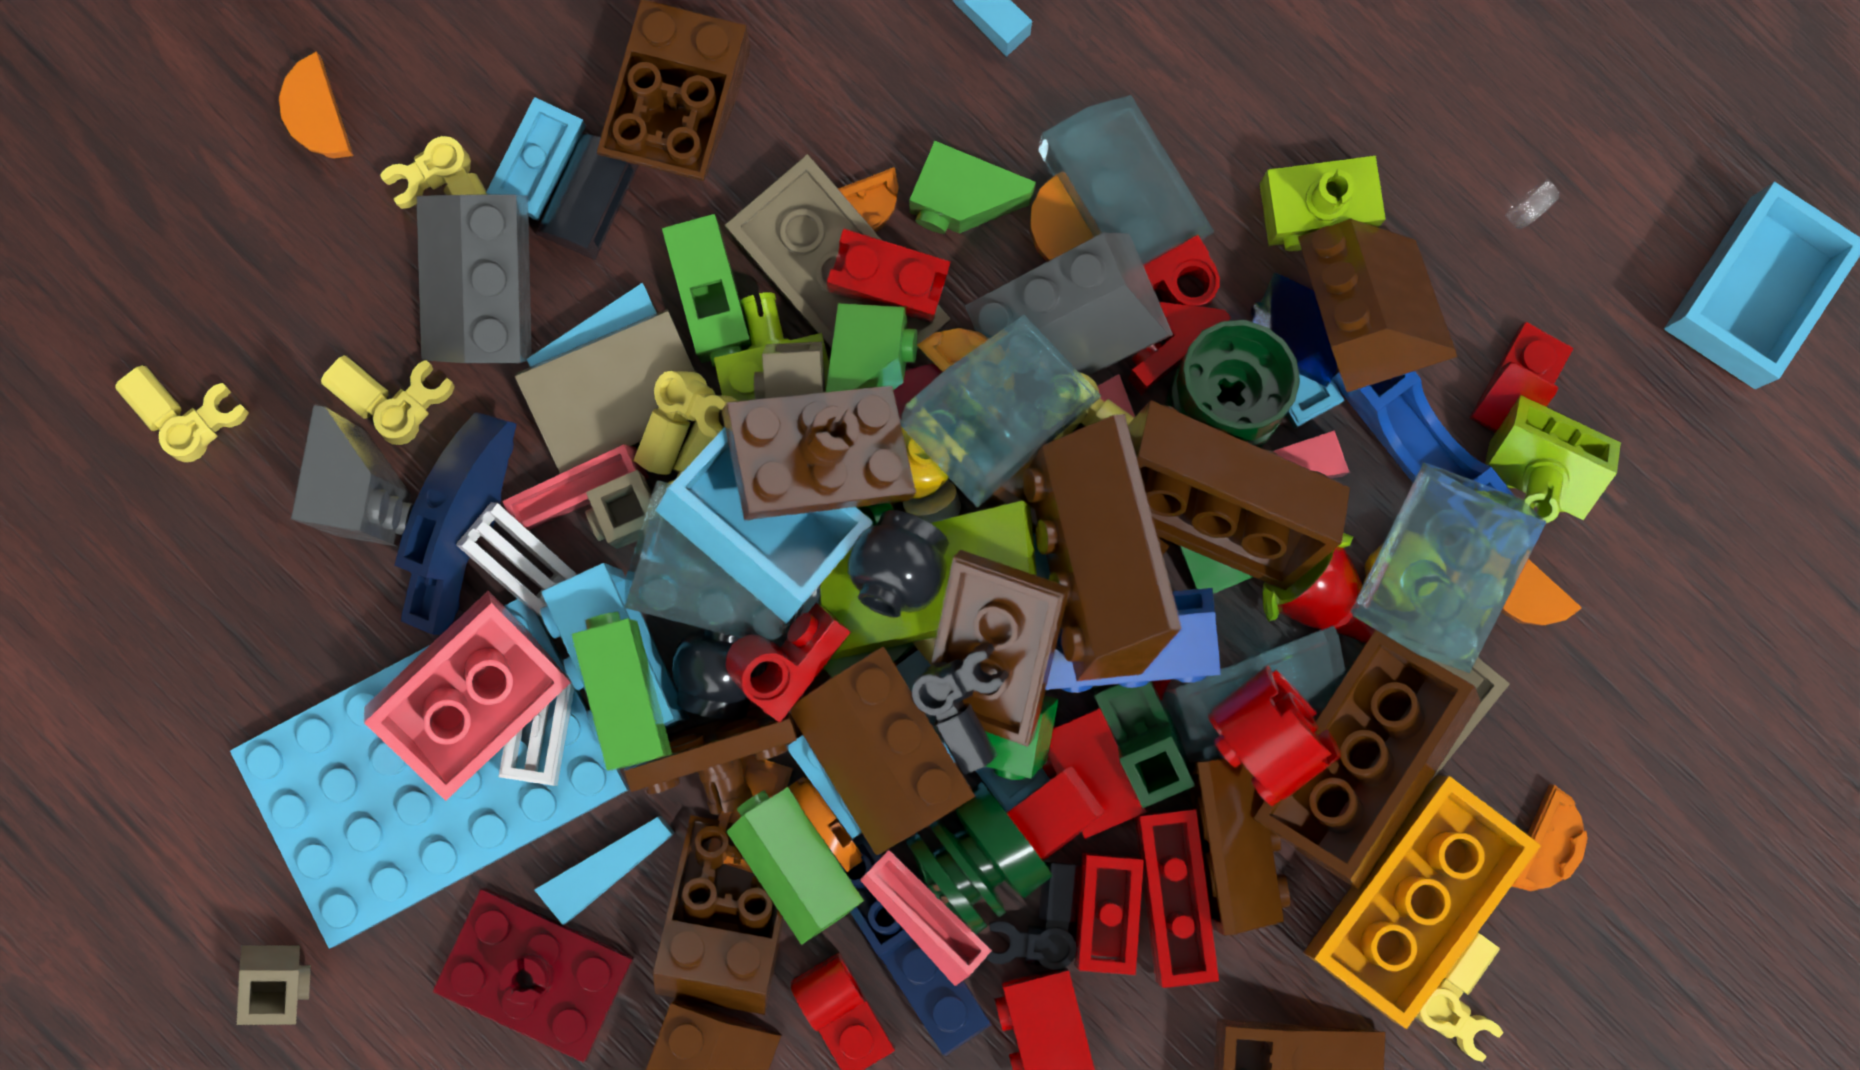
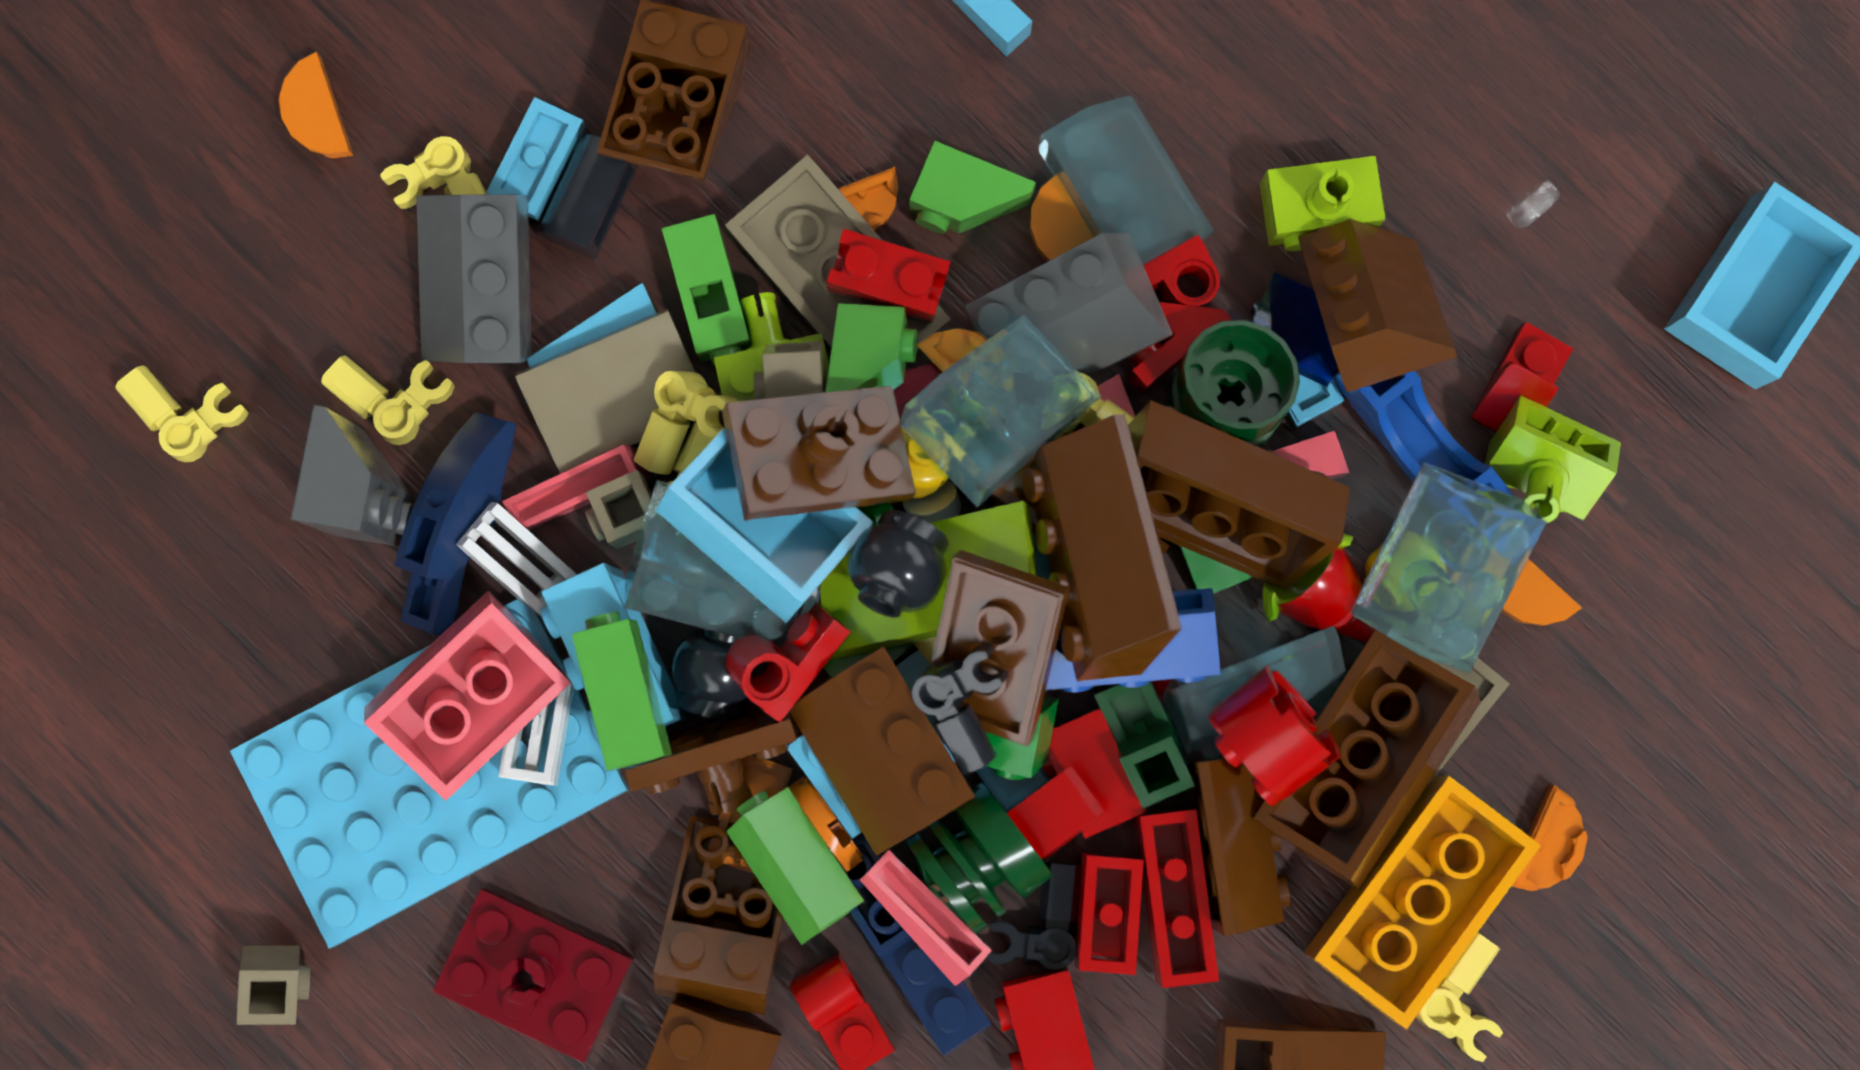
medium azure piece [534,816,675,925] -> none

